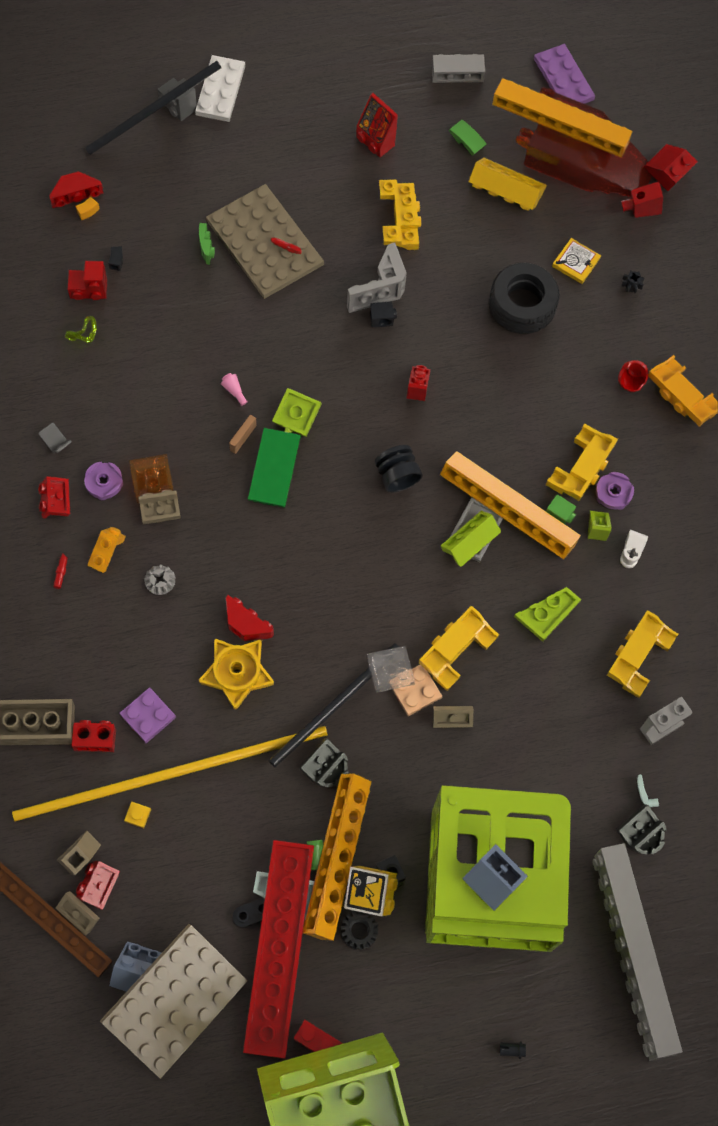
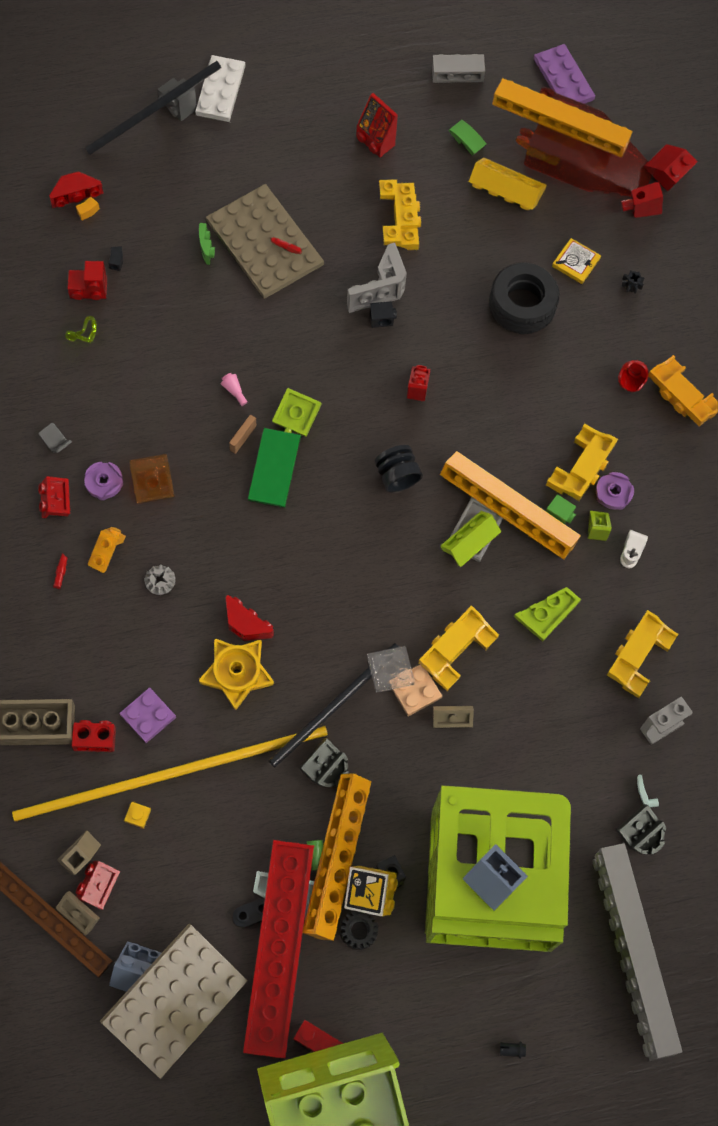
dark tan bracket [138,490,181,524] -> none

